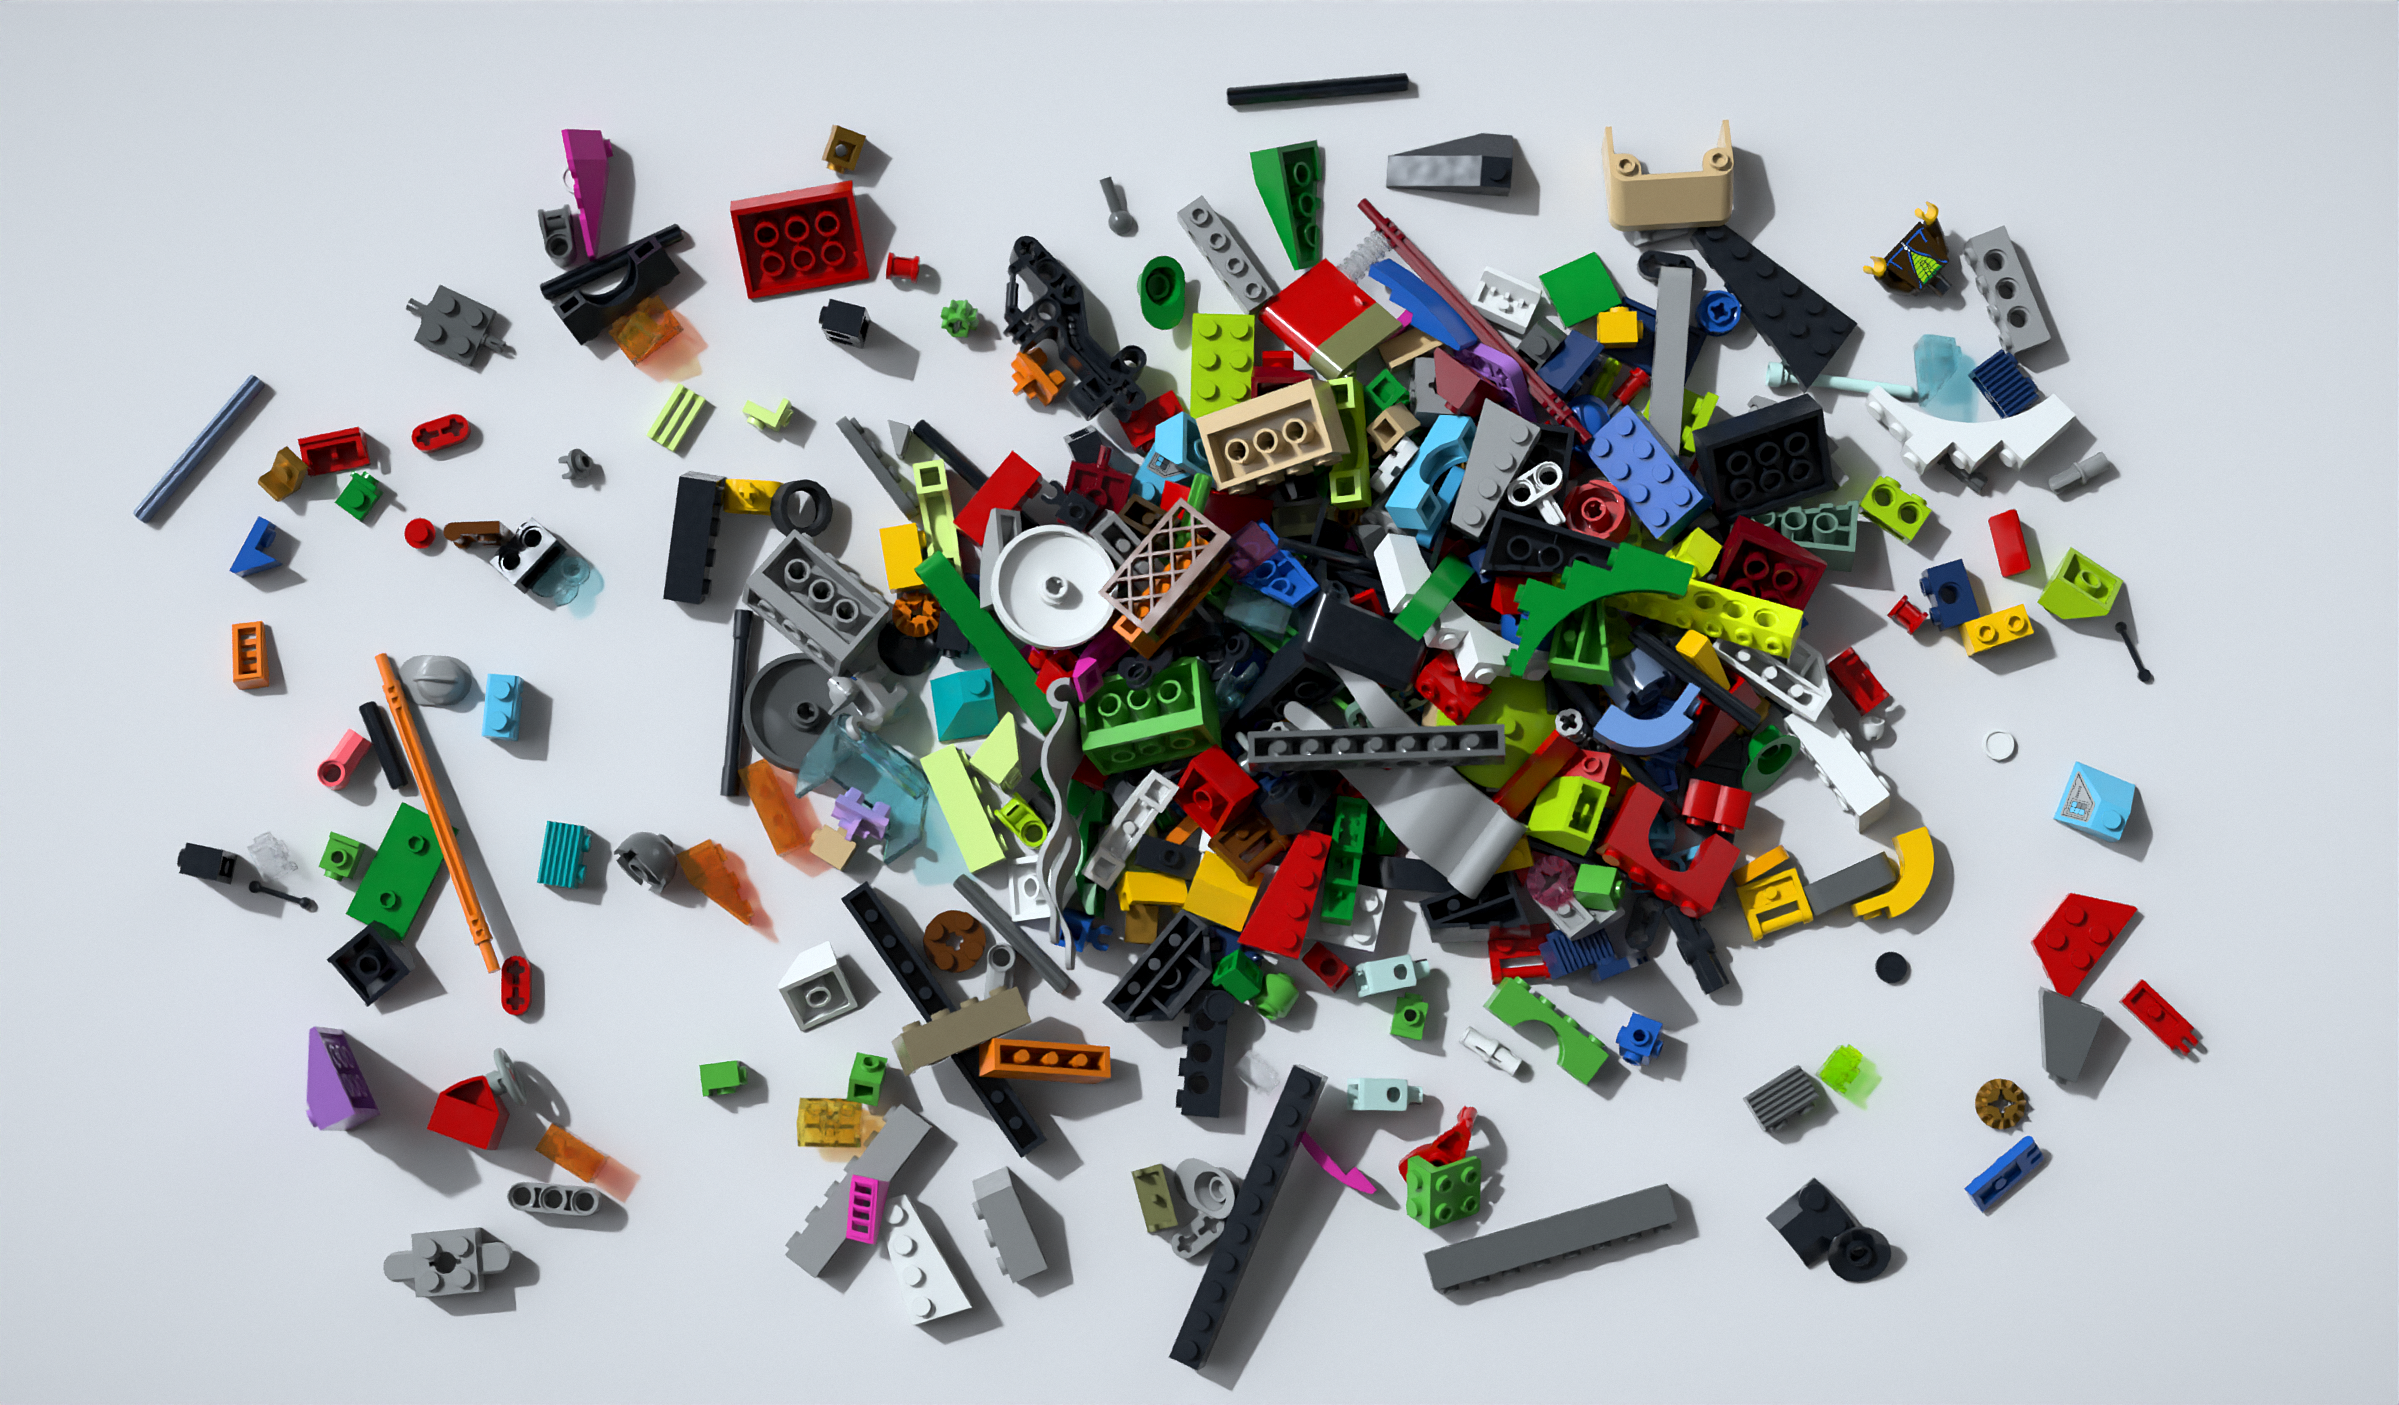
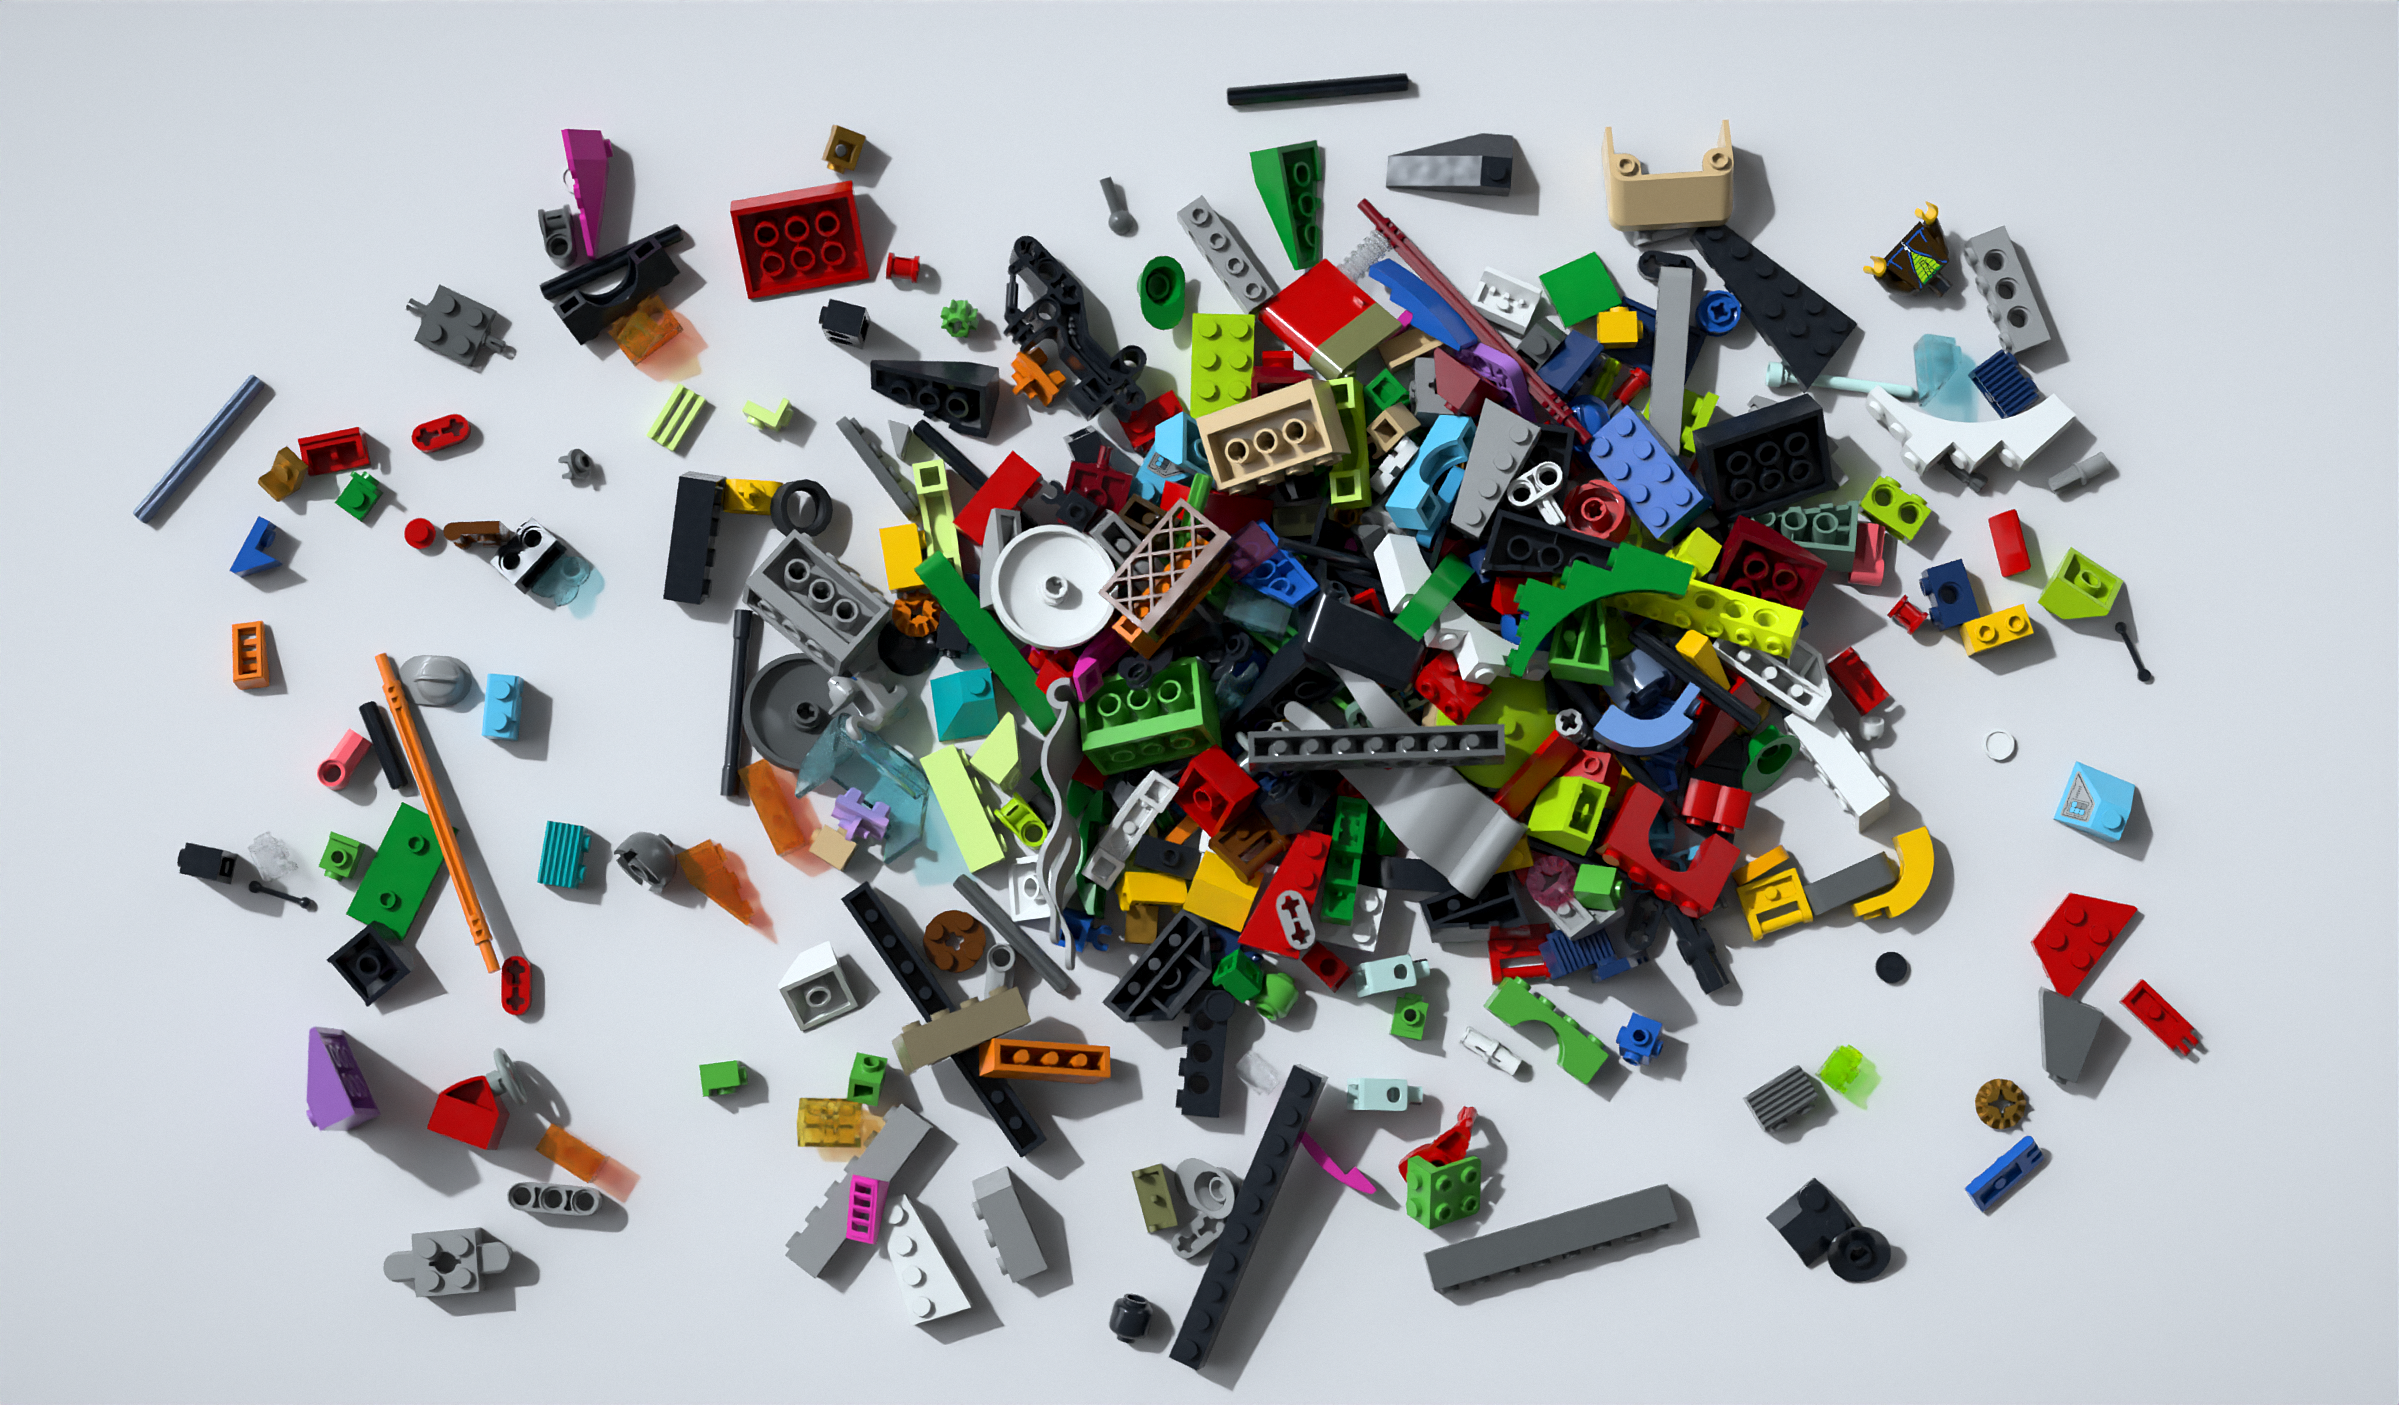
none -> black wedge [870,360,1000,439]
none -> black head [1109,1294,1154,1343]
none -> light grey beam [1276,890,1315,950]
none -> coral piece [1848,523,1885,587]

